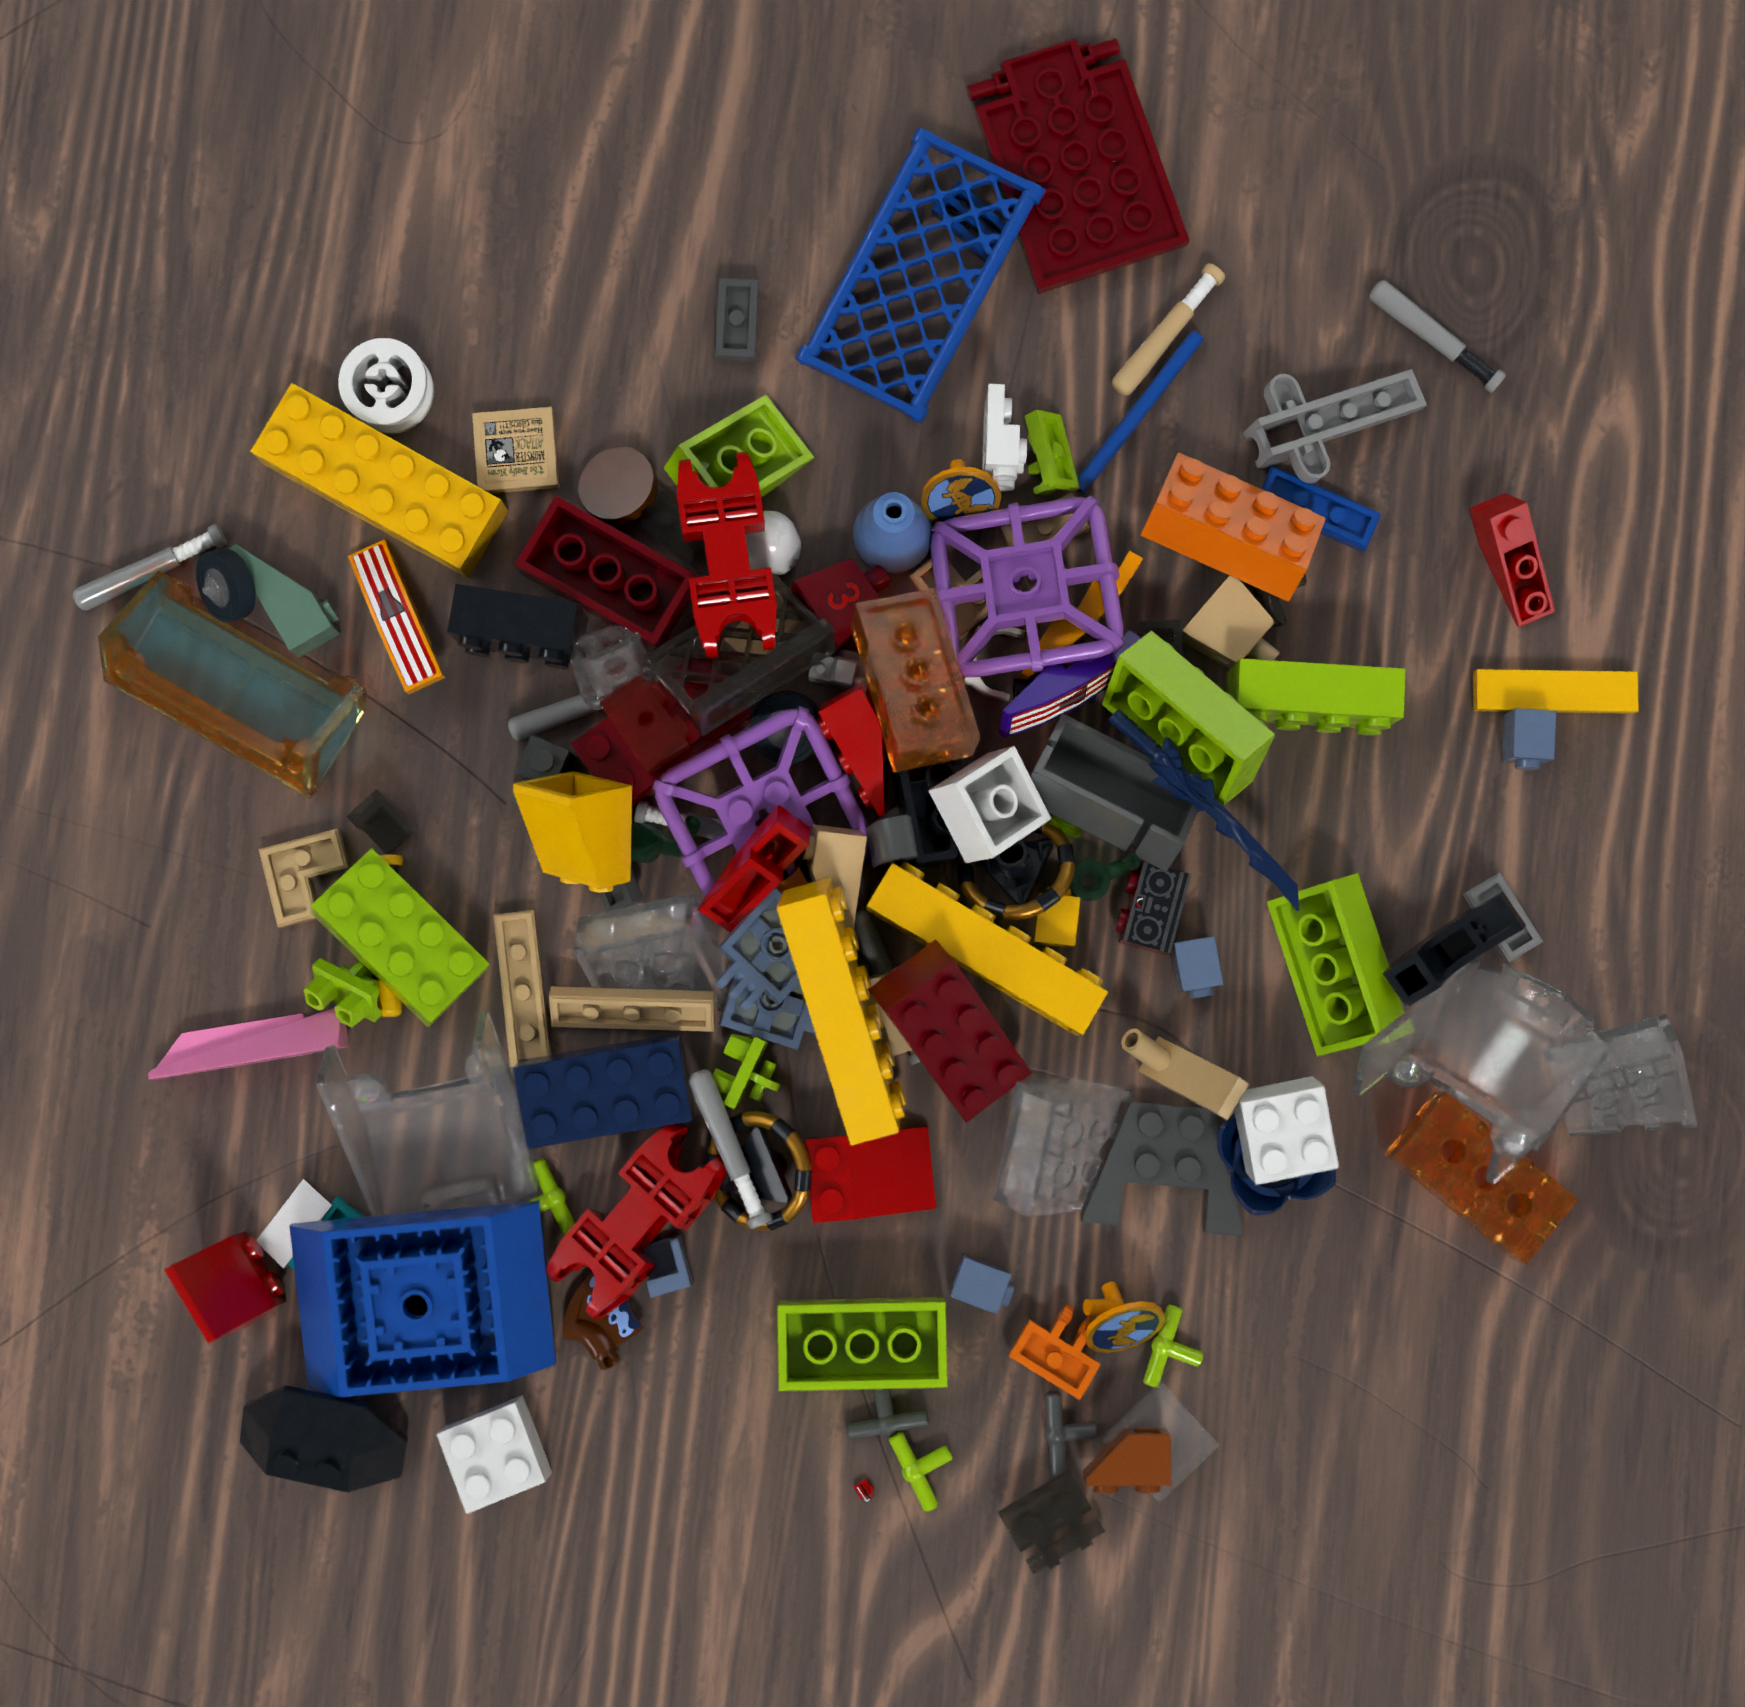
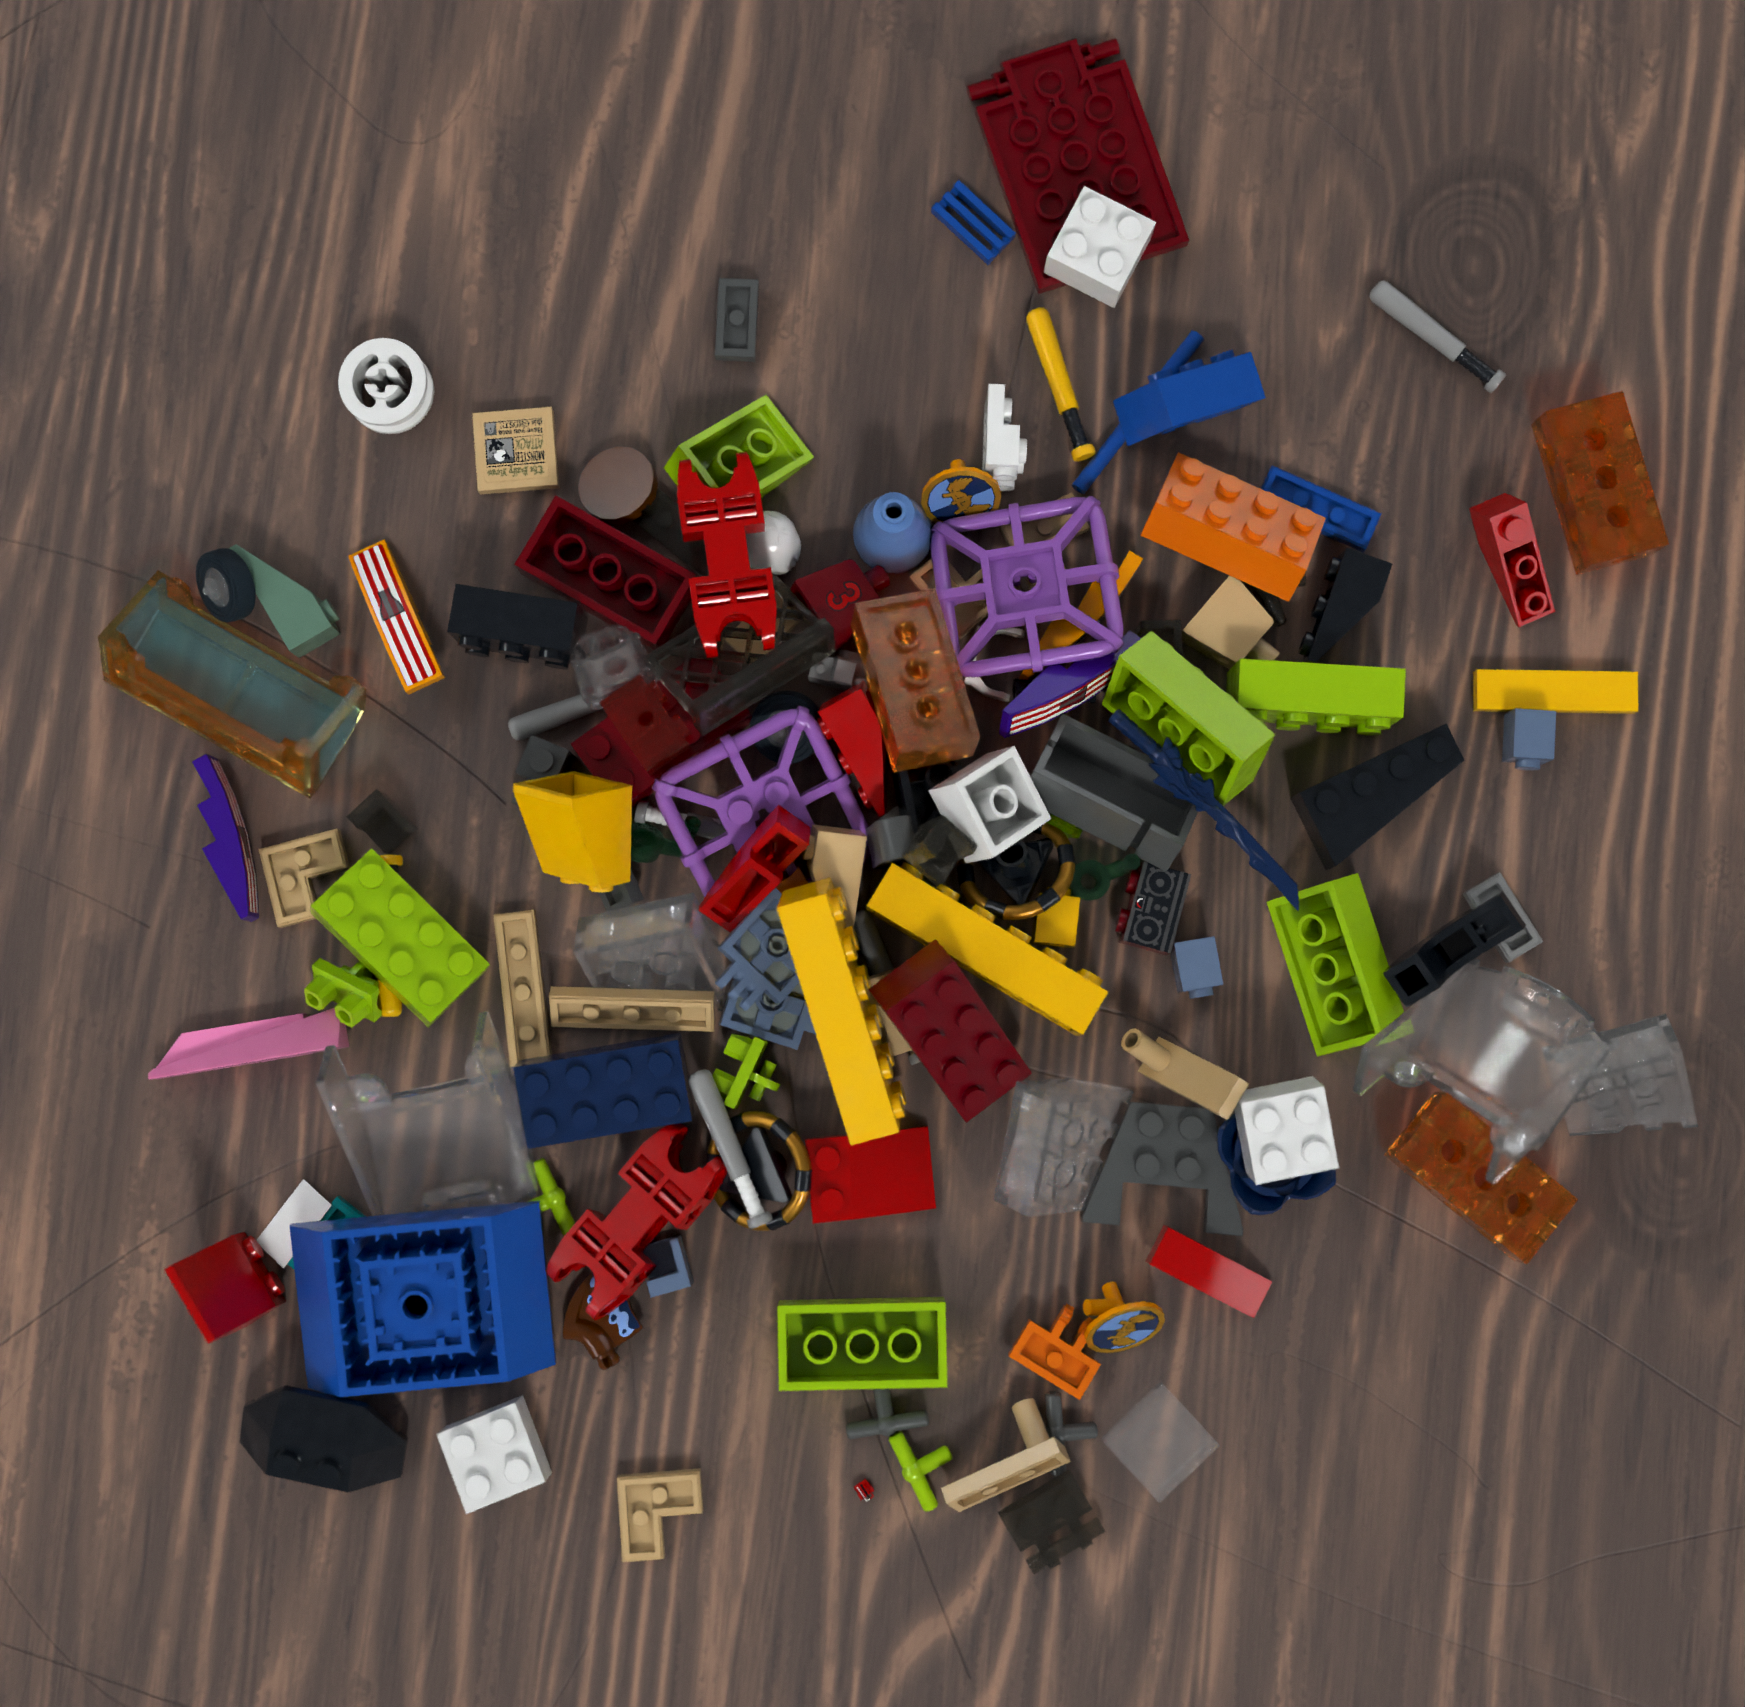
light grey piece [73,524,227,611] -> none
yellow brick [250,383,508,579] -> none
blue door [795,127,1045,423] -> none
sand blue brick [949,1254,1015,1314] -> none
lime plate [1024,409,1080,496] -> none
dark orange slope [1083,1427,1172,1493] -> none
tan piece [1112,263,1225,396] -> none
lime piece [1143,1304,1204,1388] -> none
light grey piece [1243,369,1427,483] -> none
none -> dark purple slope [192,754,259,922]
none -> tan tile [617,1468,703,1562]
none -> clear smoke panel [902,815,977,886]
none -> tan piece [941,1398,1071,1512]
none -> yellow piece [1026,307,1096,462]
none -> white brick [1043,186,1156,308]
none -> blue wedge [1113,350,1266,446]
none -> red slope [1146,1225,1273,1318]
none -> black wedge [1291,723,1464,870]
none -> black slope [1298,548,1393,663]
none -> clear orange brick [1531,391,1669,575]

